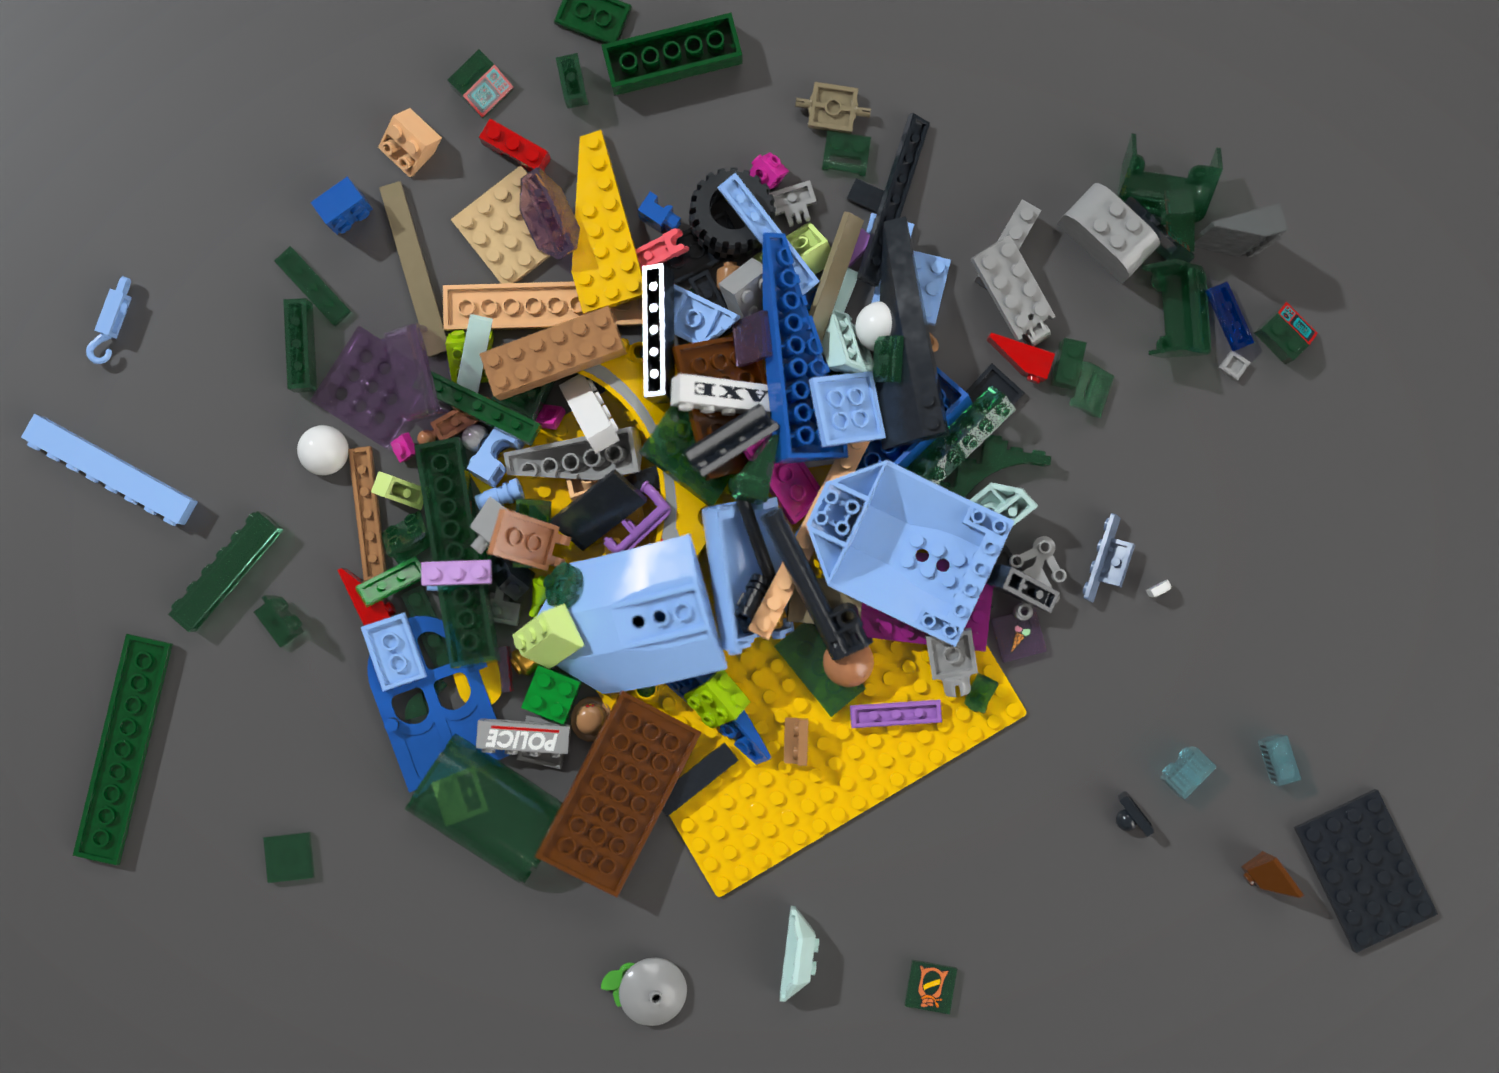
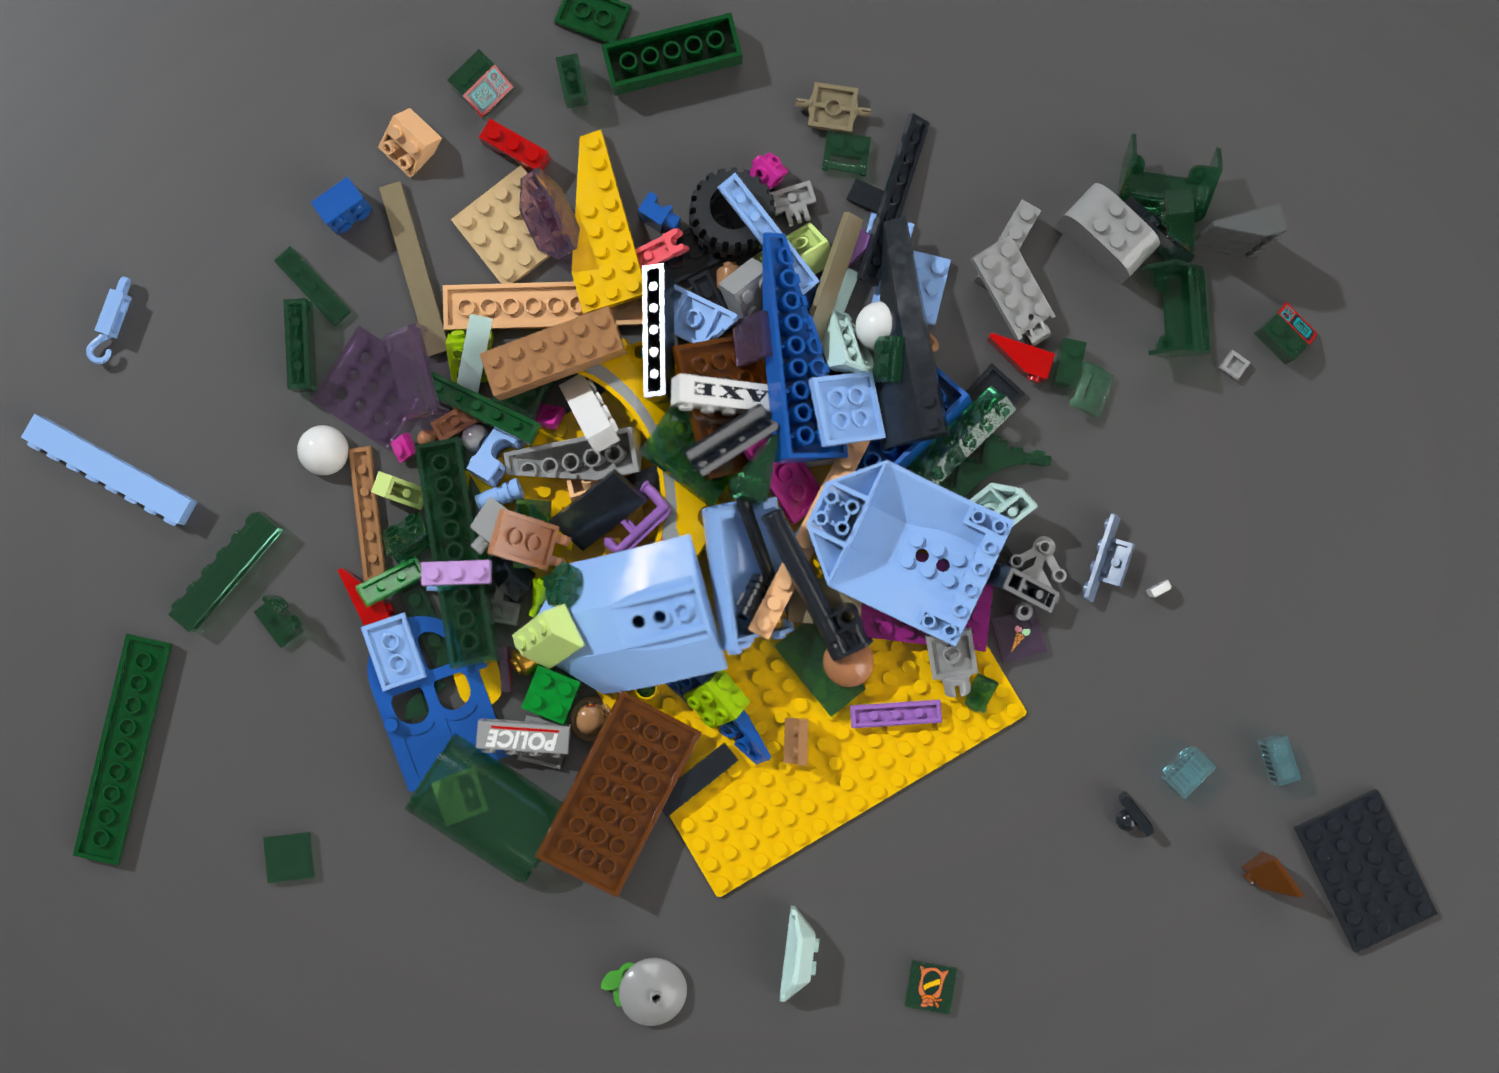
clear blue plate [1205,281,1255,352] -> none

